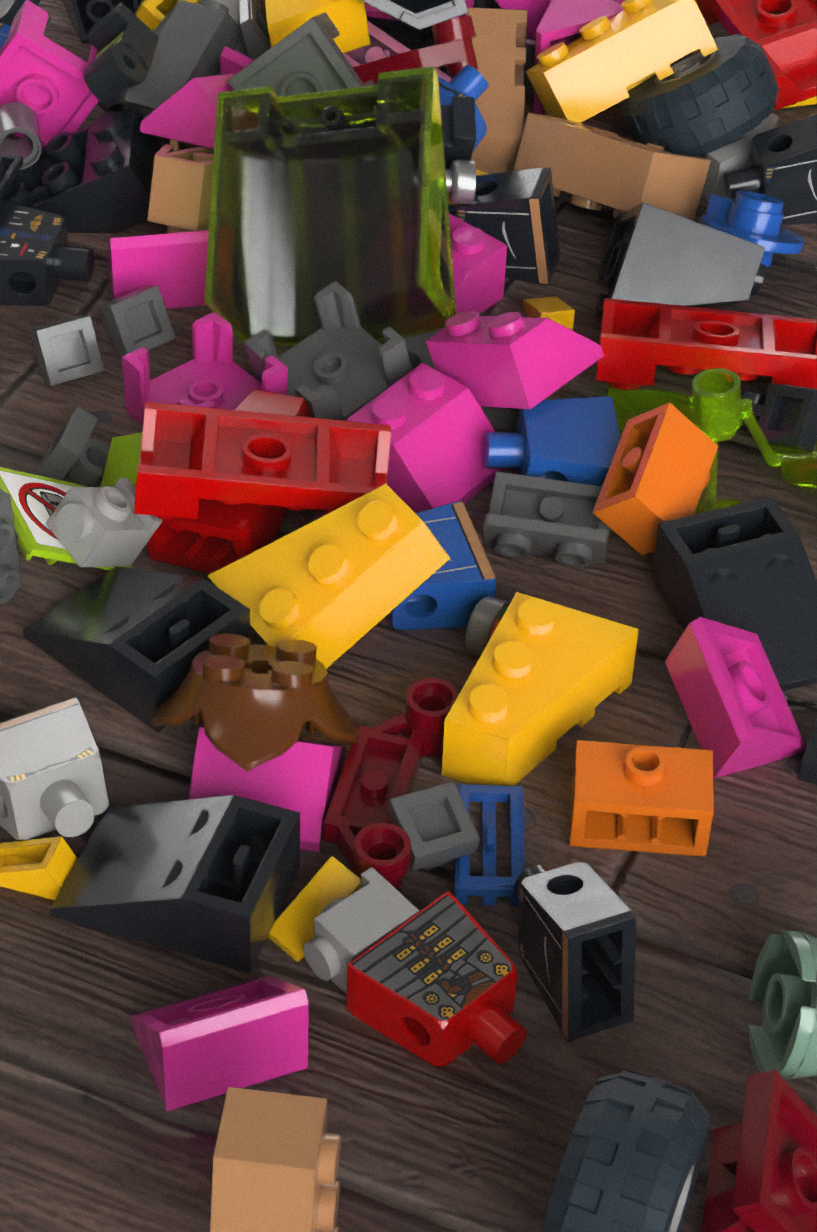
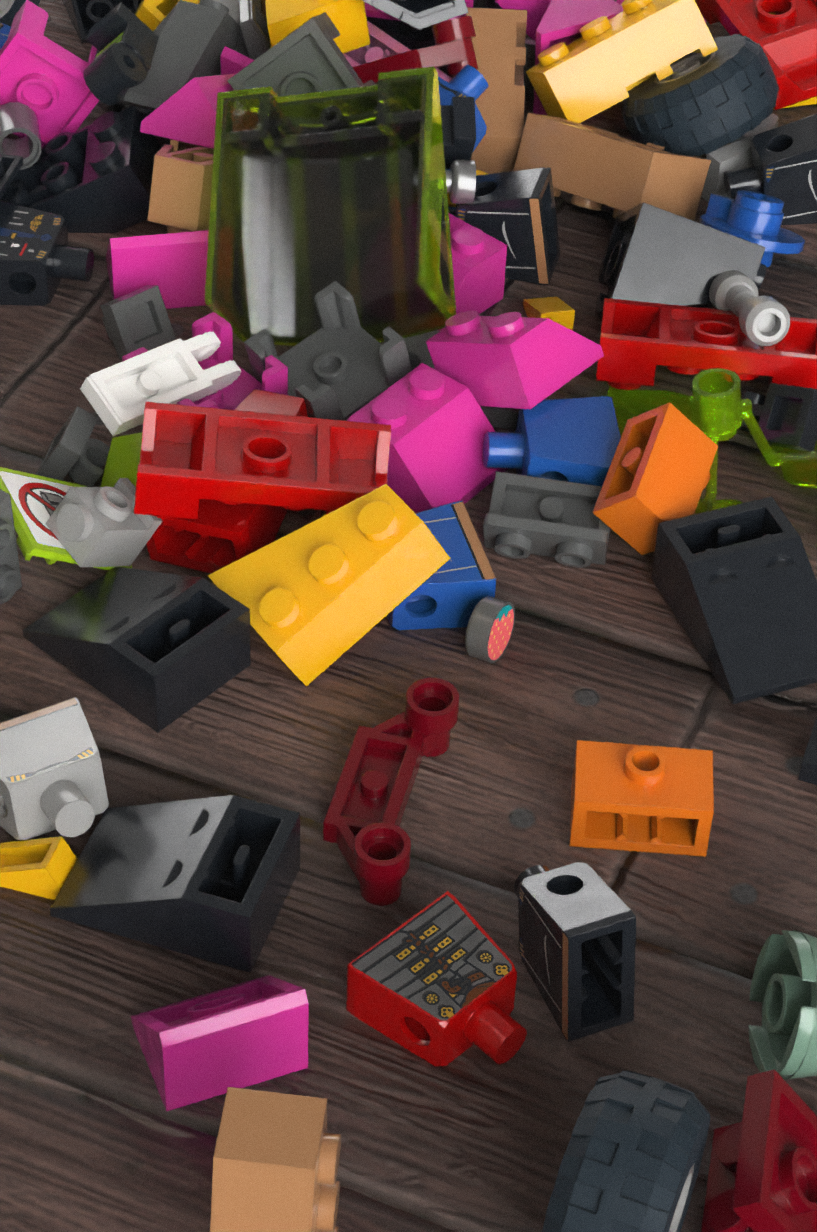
tile [30,314,104,386] -> none
reddish brown brick [152,633,359,772] -> none
dark pink slope [188,726,346,852] -> none
yellow piece [268,856,361,962] -> none
light grey brick [303,867,419,995] -> none
dark grey tile [386,781,480,871] -> none
yellow wedge [441,592,639,786] -> none
blue tile [454,784,525,906] -> none
dark pink slope [665,617,807,779] -> none
none -> white hinge [80,331,242,436]
none -> light grey piece [709,270,790,346]

